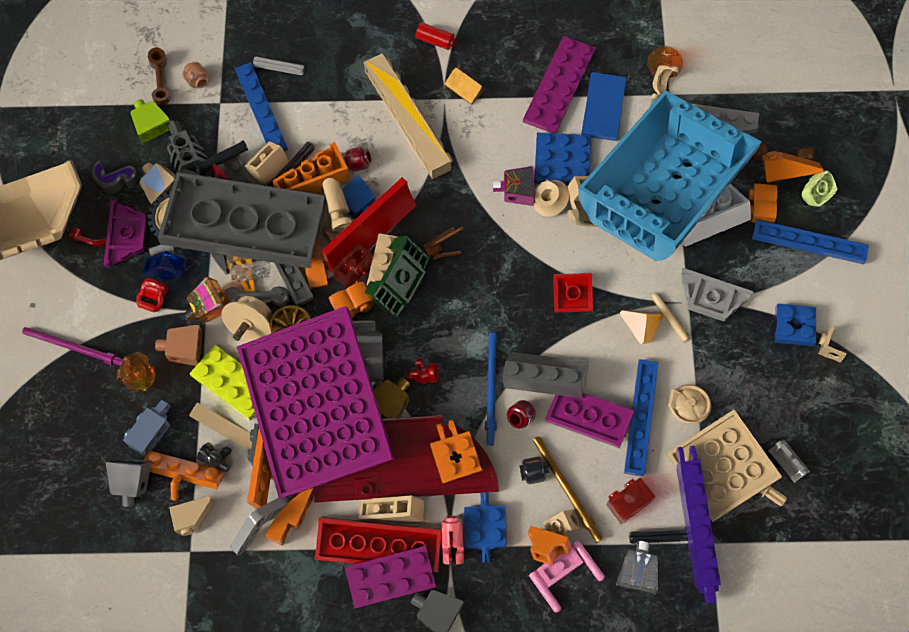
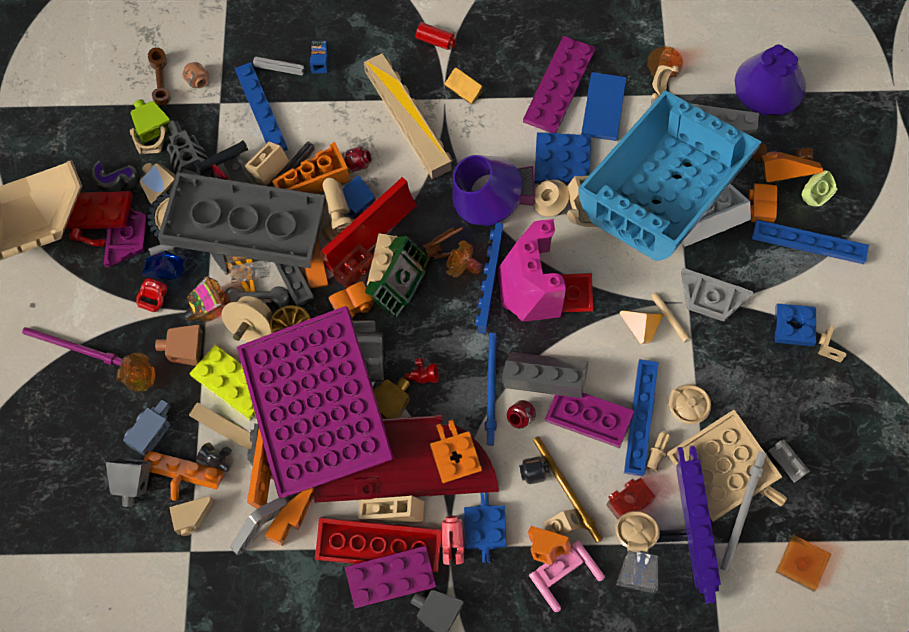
none -> red plate [65,191,133,229]
none -> tan helmet [130,126,166,154]
none -> blue leg [310,40,328,73]
none -> clear orange tile [446,240,483,278]
none -> dark purple cone [452,155,523,226]
none -> blue plate [475,223,503,334]
none -> dark pink windscreen [497,219,566,322]
none -> tan piece [615,511,660,552]
none -> tan axle [646,432,671,472]
none -> light grey bar [720,451,767,572]
none -> dark purple cone [734,44,806,116]
none -> clear orange plate [776,535,831,592]

